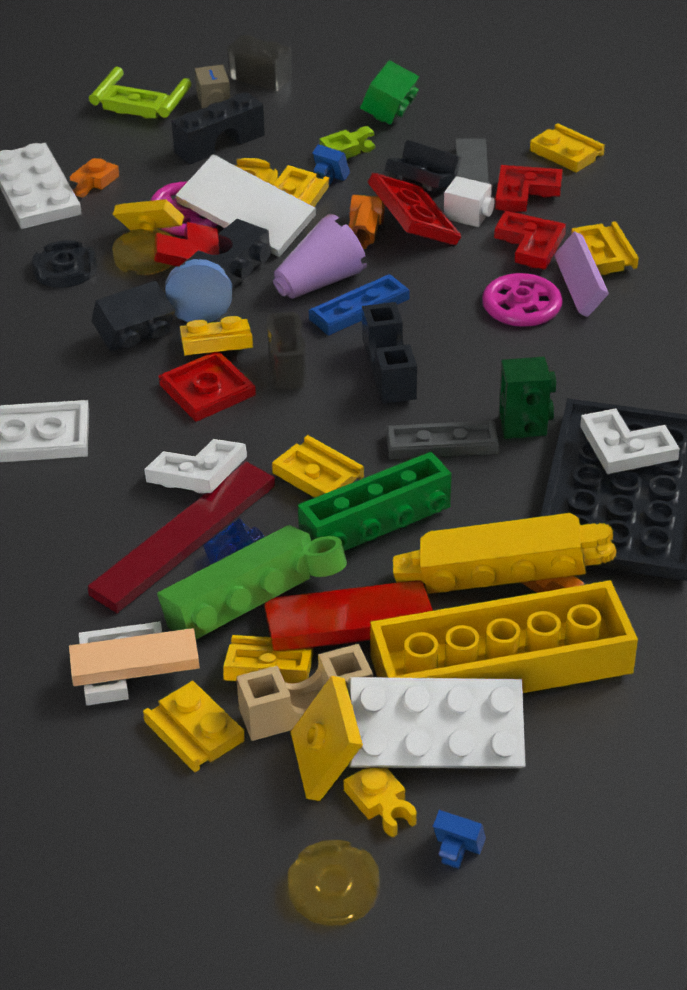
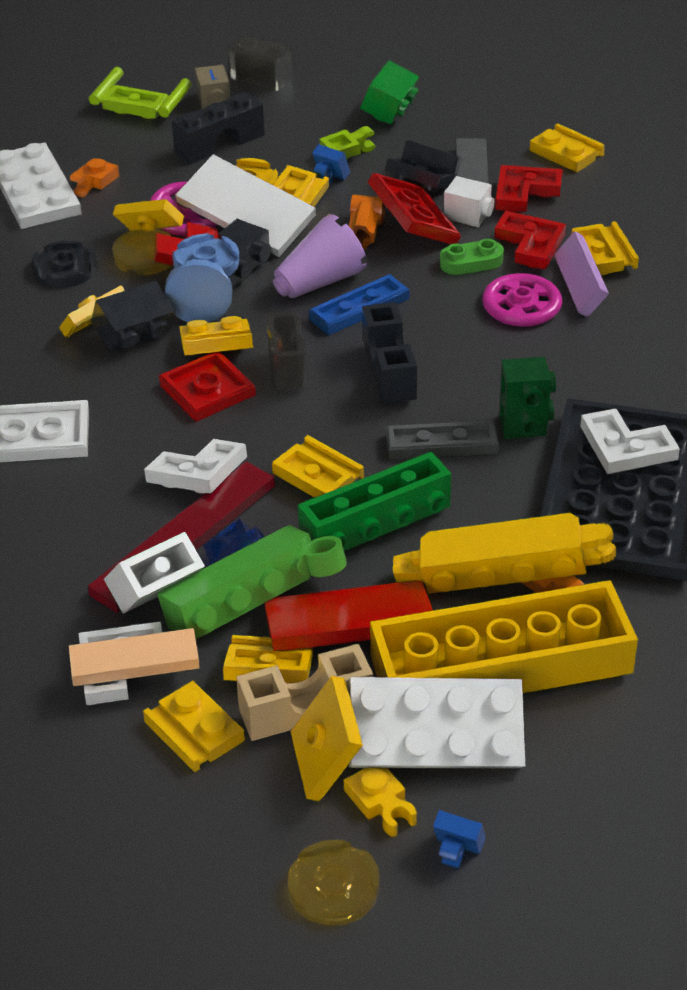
none -> yellow plate [59,285,125,337]
none -> white brick [104,532,205,614]
none -> medium blue tile [172,234,240,276]
none -> bright green plate [440,239,504,275]

